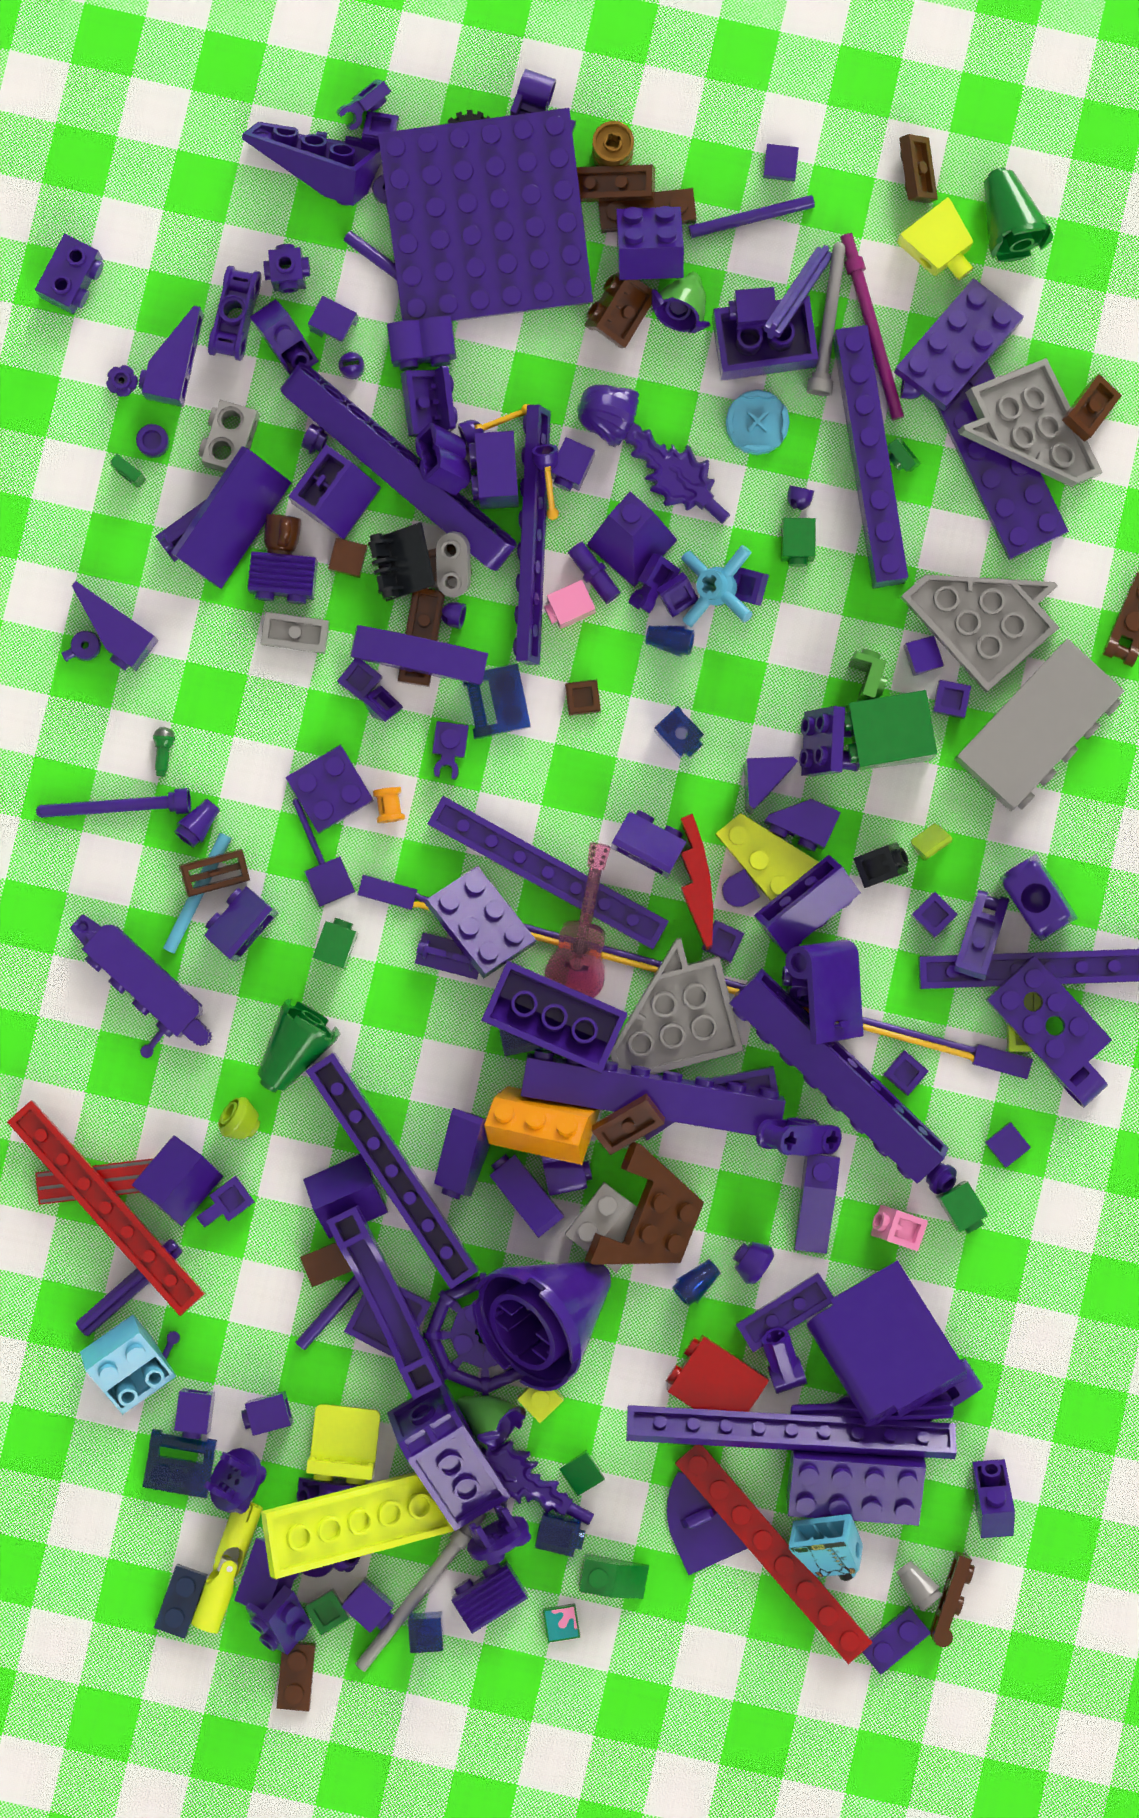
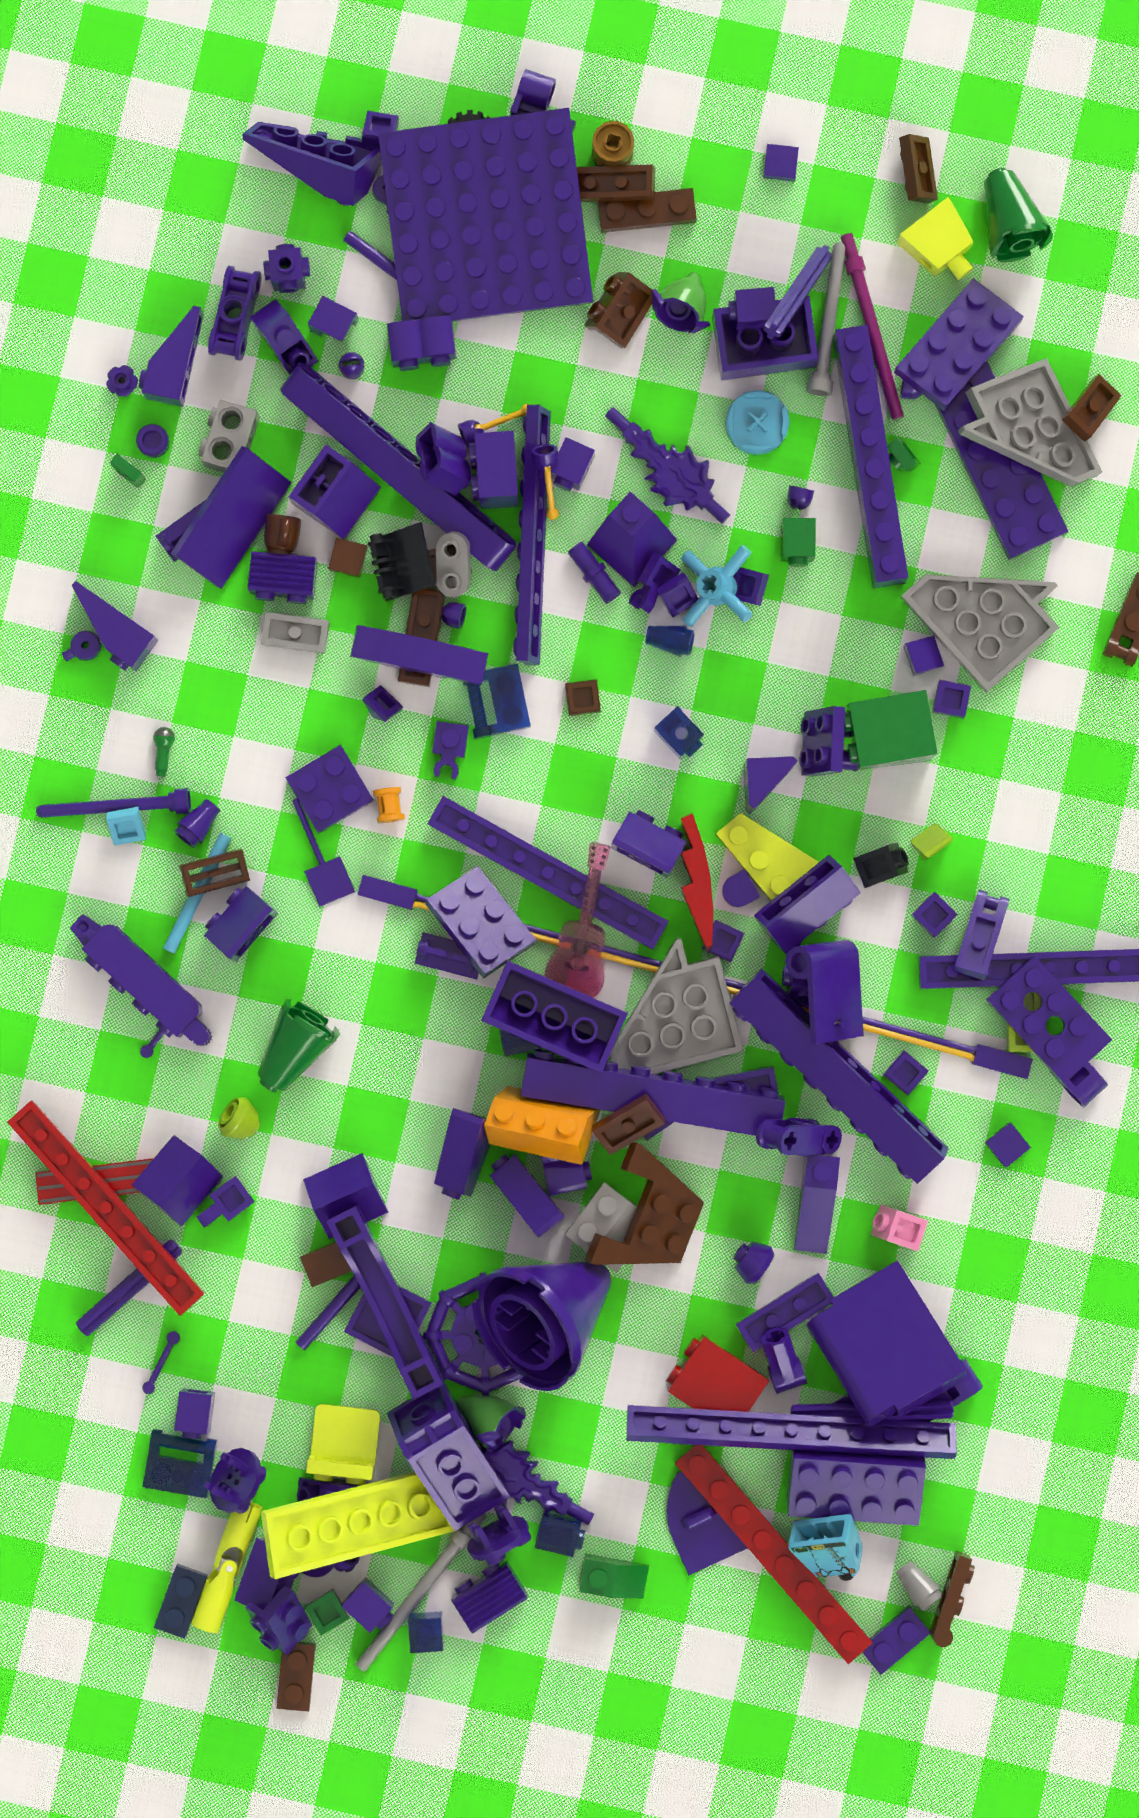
dark purple brick [35,233,104,315] -> none
medium azure slope [80,1315,176,1415] -> none
dark purple brick [241,1391,294,1436] -> none
dark purple plate [301,424,329,454] -> none
dark purple brick [306,1053,479,1289] -> none
green brick [313,918,358,970] -> none
dark purple plate [337,79,391,130] -> none
dark purple tile [337,658,383,702] -> none
dark purple bracket [401,366,458,437] -> none
neon yellow brick [517,1387,564,1423] -> none
tile [543,1603,580,1643] -> none
bright pink brick [544,580,596,629] -> none
green slope [559,1450,605,1496] -> none
dark purple hair [577,385,639,447] -> none
dark purple brick [616,206,684,280] -> none
clear blue cone [672,1259,721,1306] -> none
dark purple bar [688,195,815,239] -> none
dark purple slope [764,799,841,852] -> none
bright green bracket [848,649,888,701] -> none
dark purple plate [926,1163,957,1194] -> none
green brick [936,1181,988,1234] -> none
light grey brick [954,638,1124,812] -> none
dark purple slope [972,1459,1015,1538] -> none
dark purple piece [1000,854,1078,941] -> none
none -> medium azure plate [106,807,146,846]

